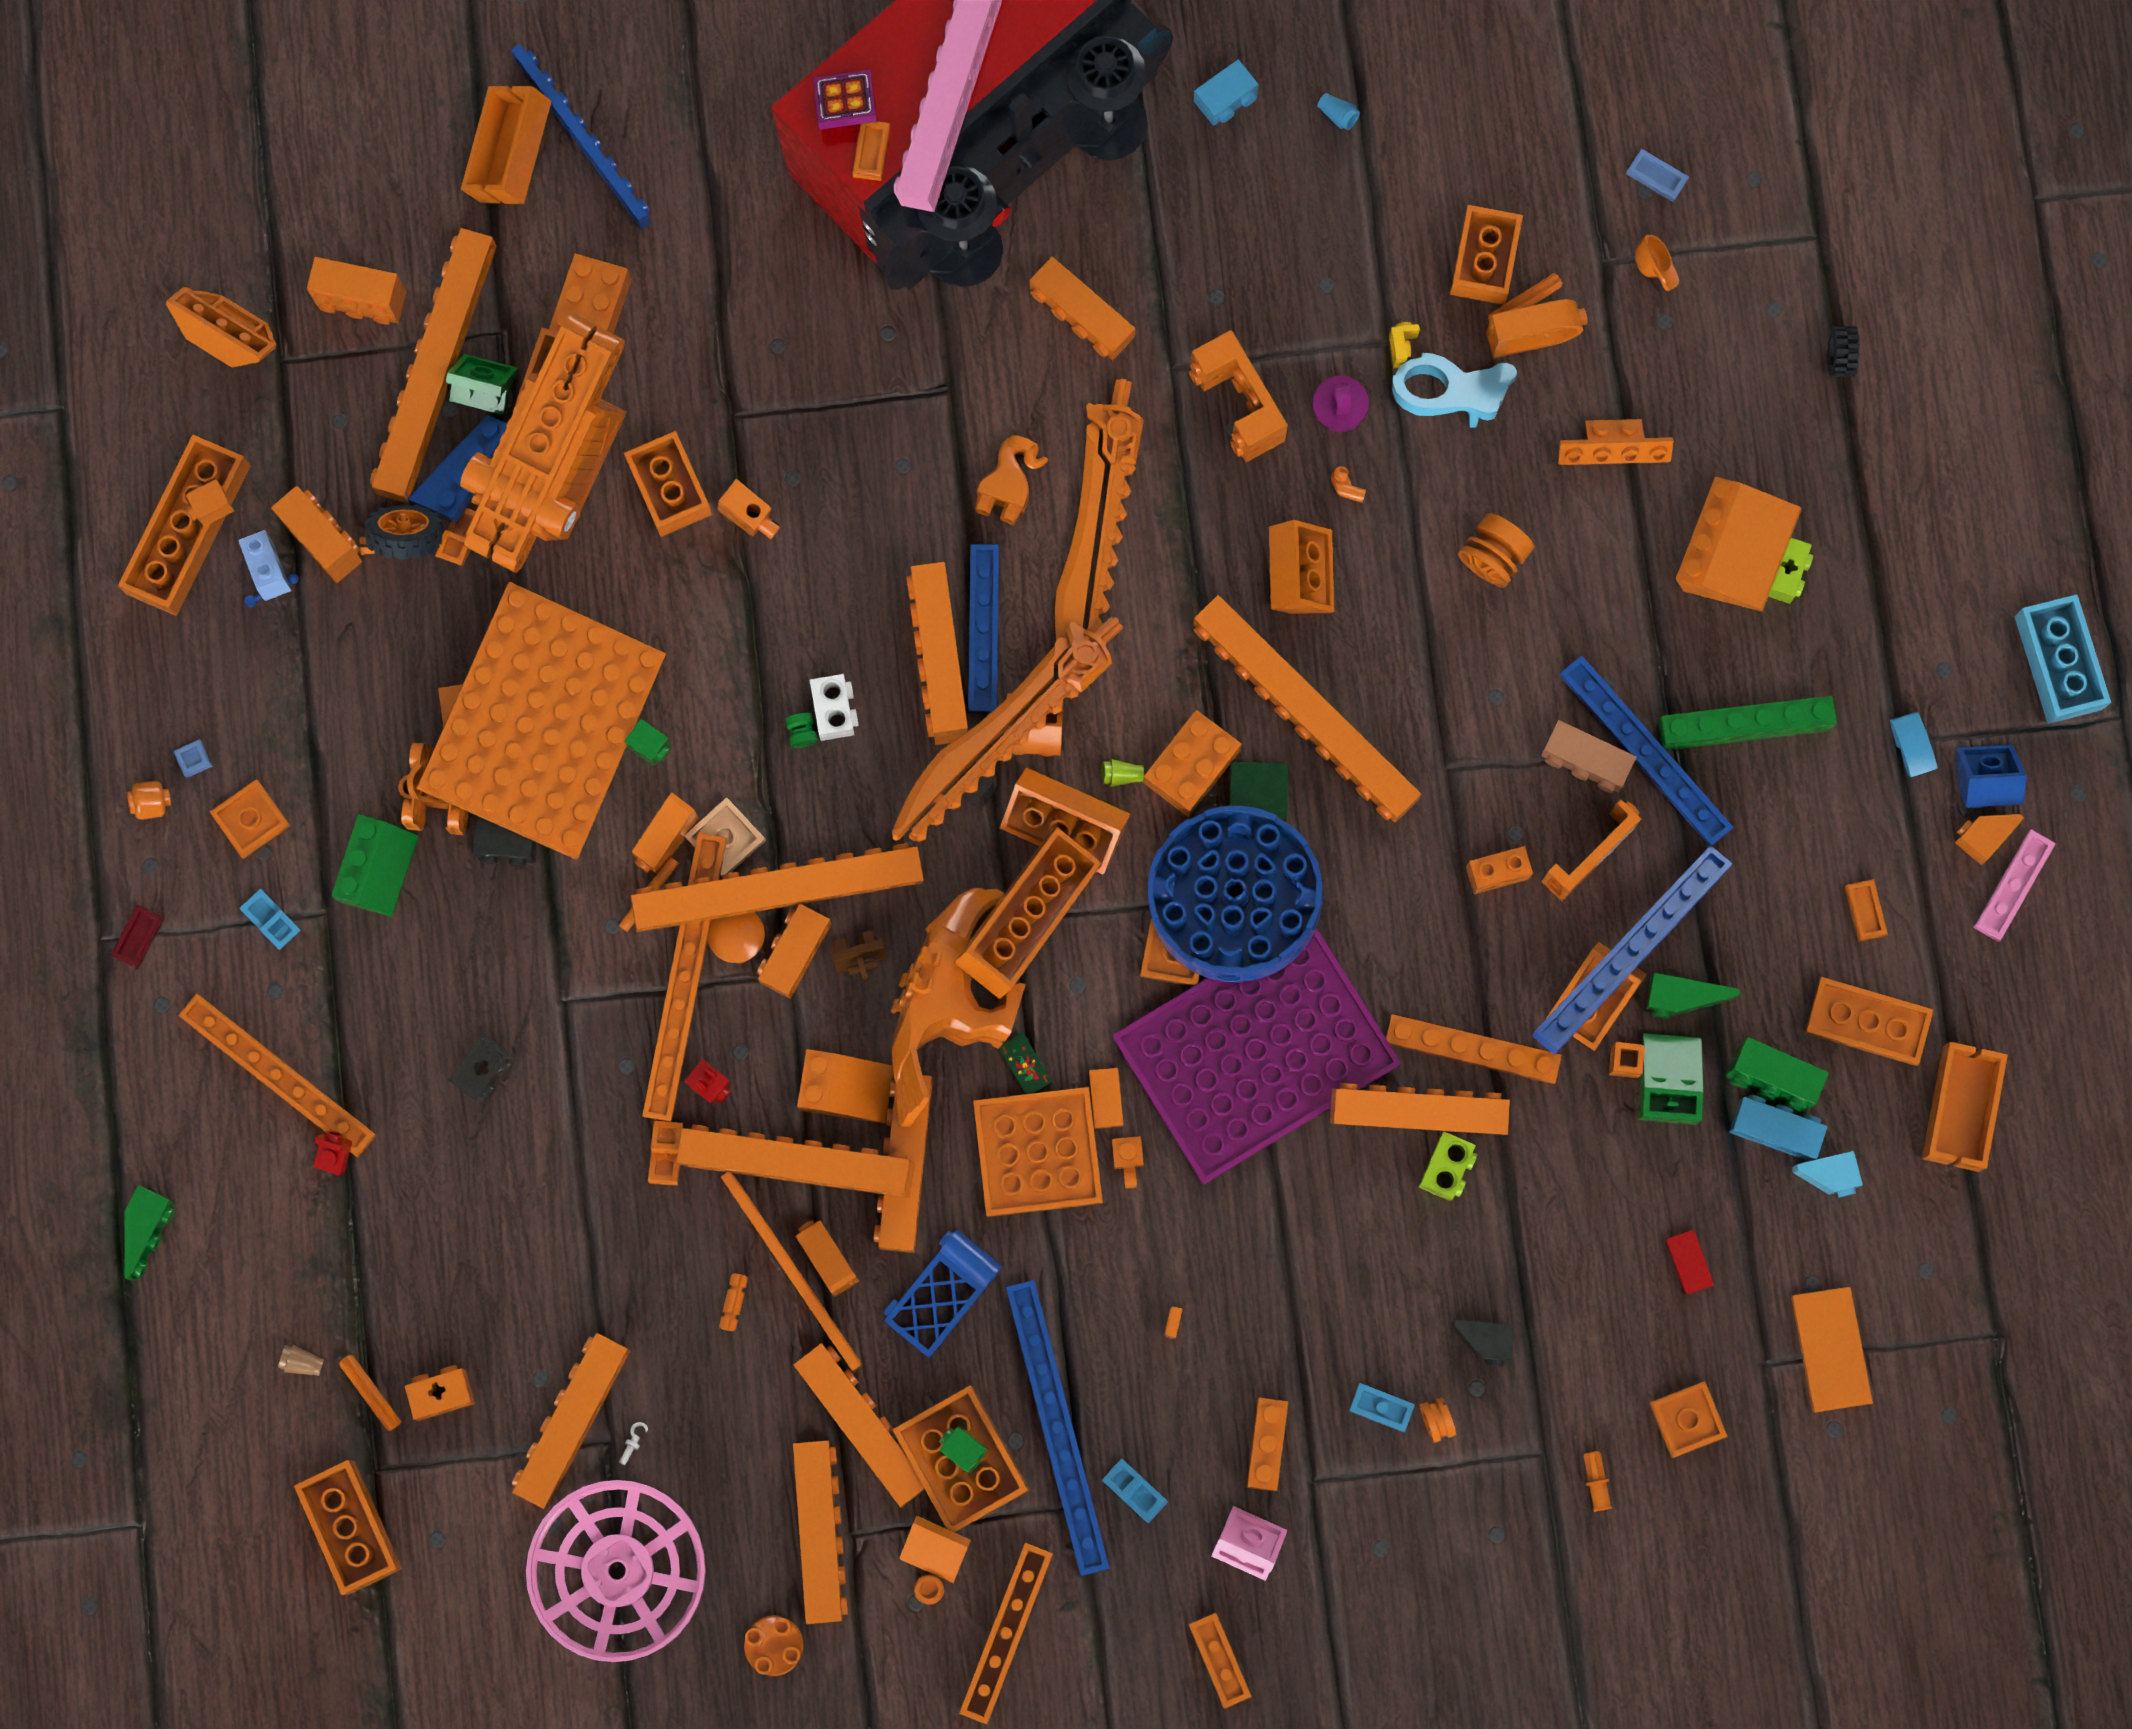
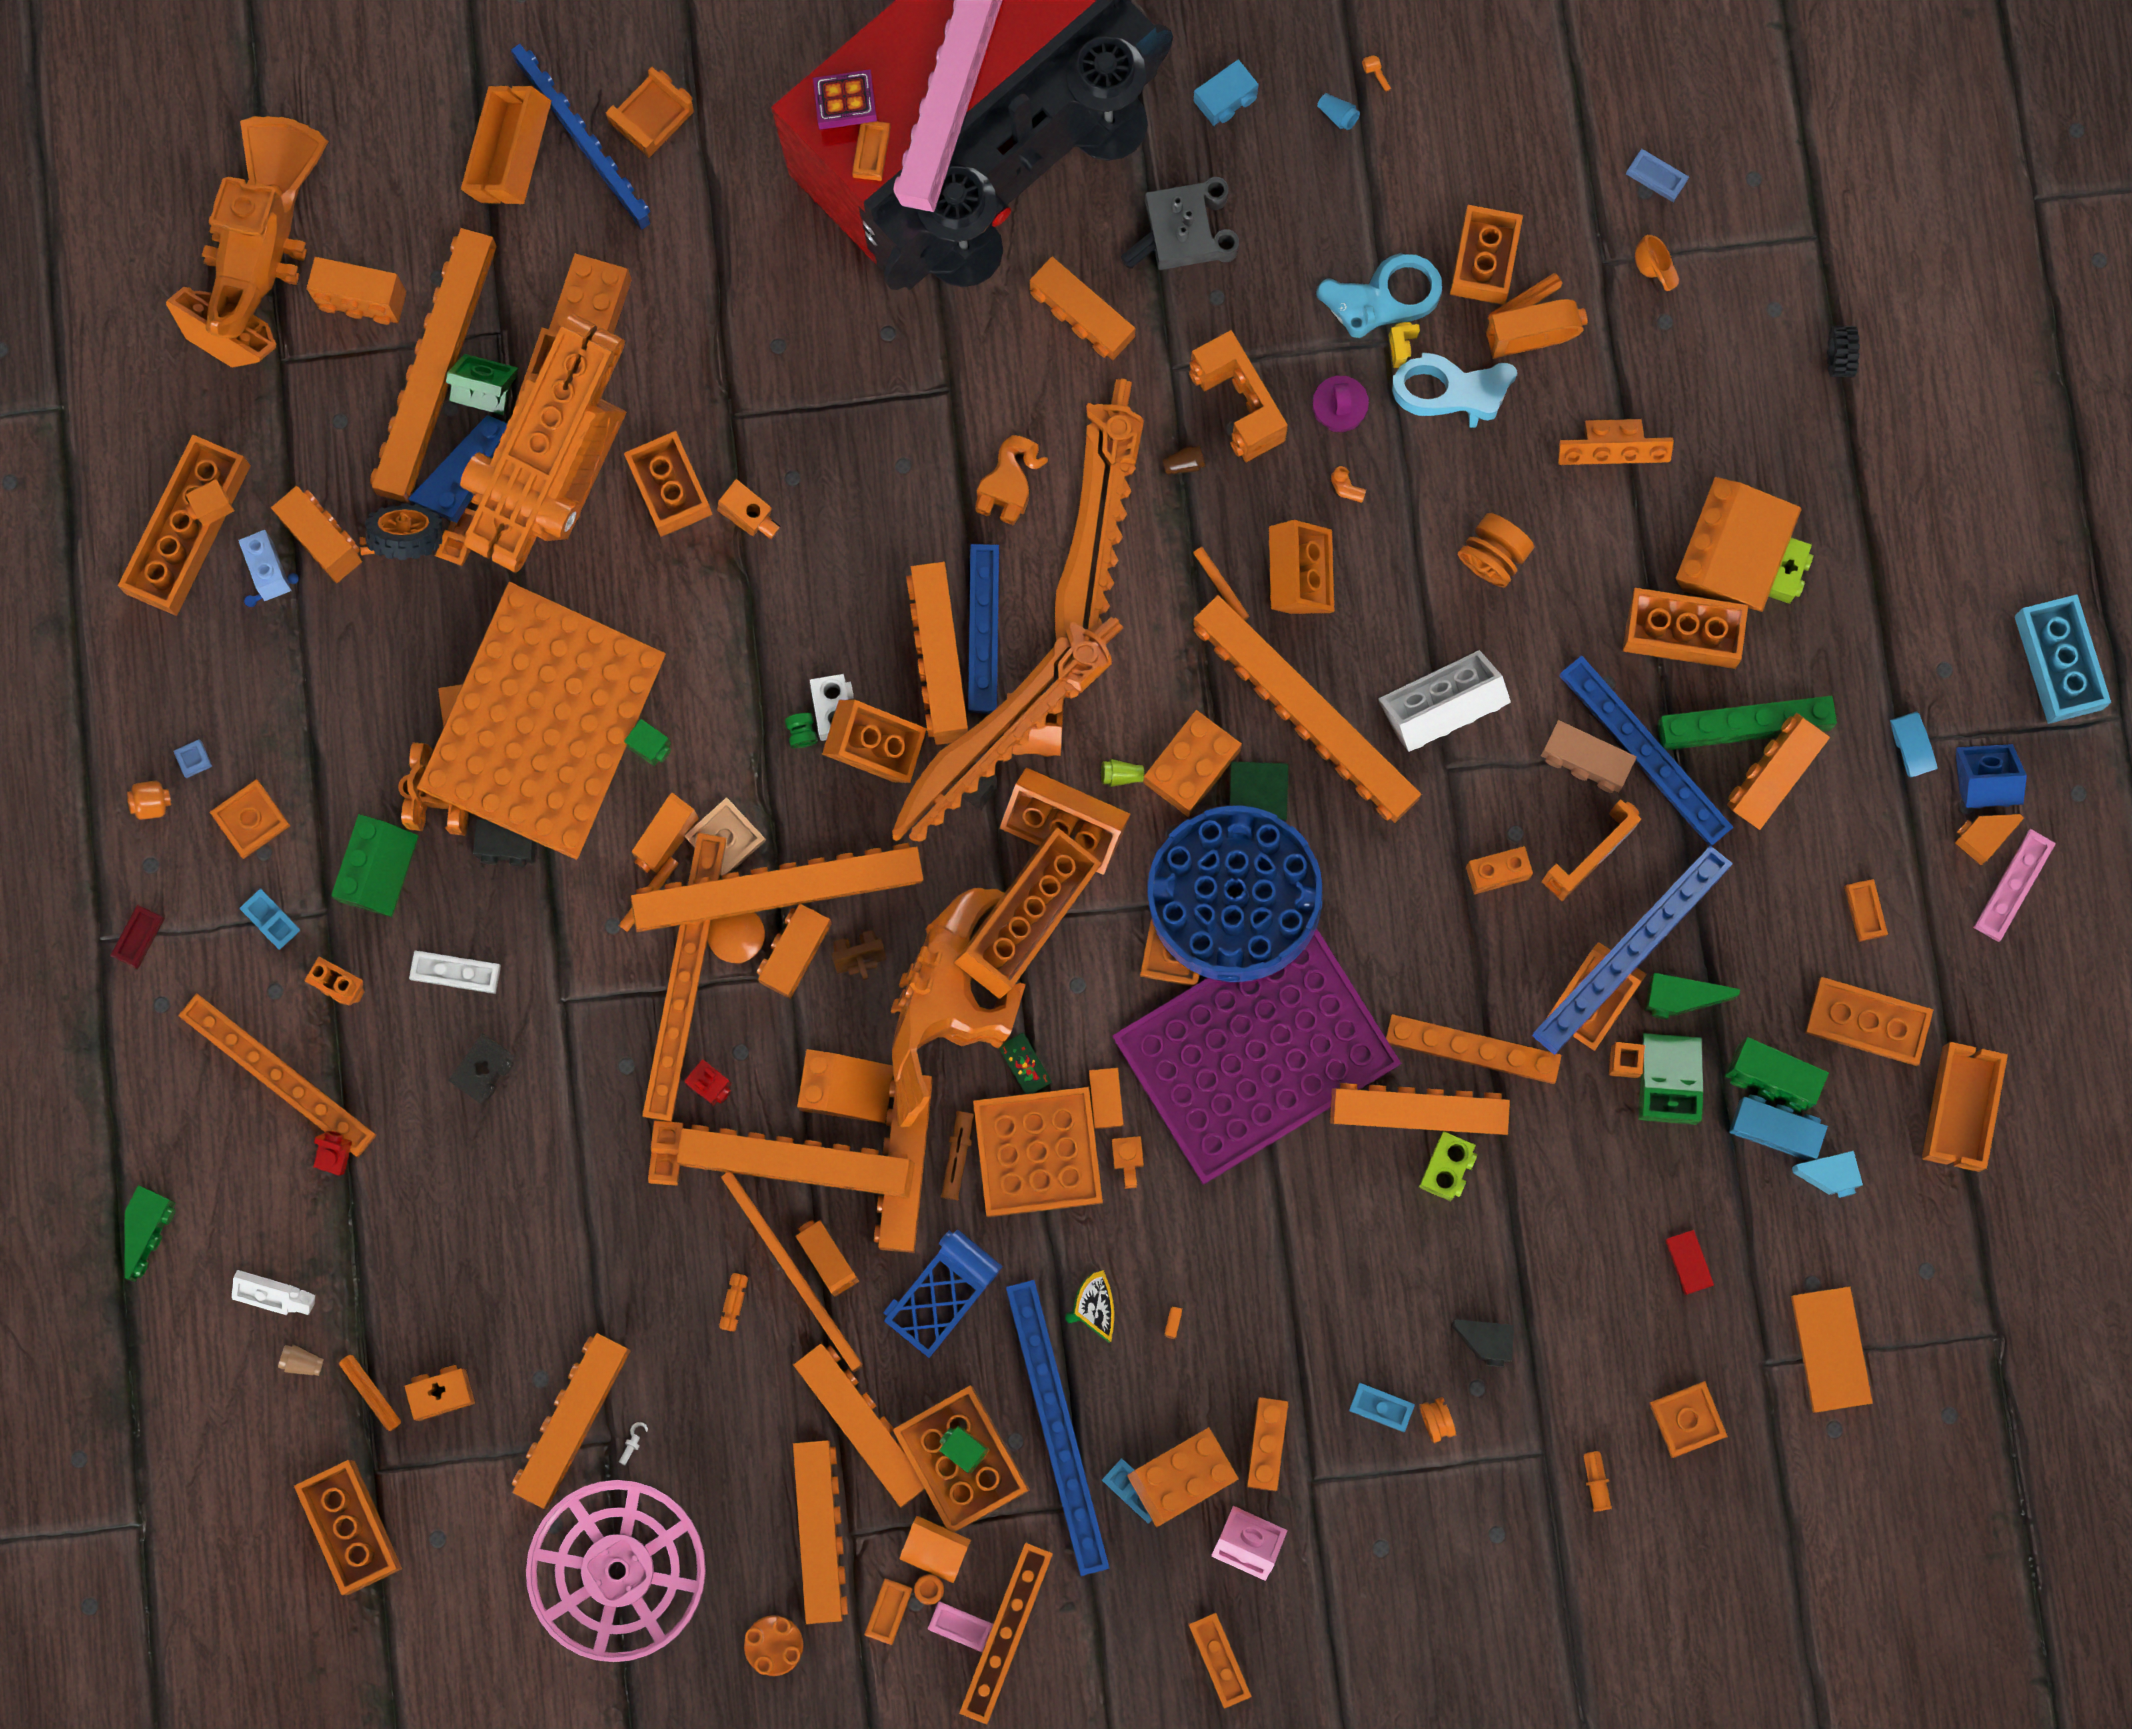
none -> orange animal [202,116,329,338]
none -> white hinge [232,1270,315,1315]
none -> orange hips [305,957,365,1006]
none -> white tile [409,950,501,994]
none -> orange panel [606,67,694,158]
none -> orange brick [822,700,927,783]
none -> orange tile [864,1578,913,1645]
none -> bright pink tile [928,1601,993,1652]
none -> dark orange pin [940,1111,974,1201]
none -> shield [1065,1270,1114,1343]
none -> dark grey piece [1121,177,1239,270]
none -> orange brick [1127,1427,1239,1528]
none -> reddish brown cone [1163,444,1206,475]
none -> orange bar [1193,547,1249,620]
none -> medium azure animal [1316,253,1442,338]
none -> orange hand [1362,55,1391,92]
none -> white slope [1378,650,1511,752]
none -> orange slope [1623,588,1748,669]
none -> orange brick [1727,712,1830,830]

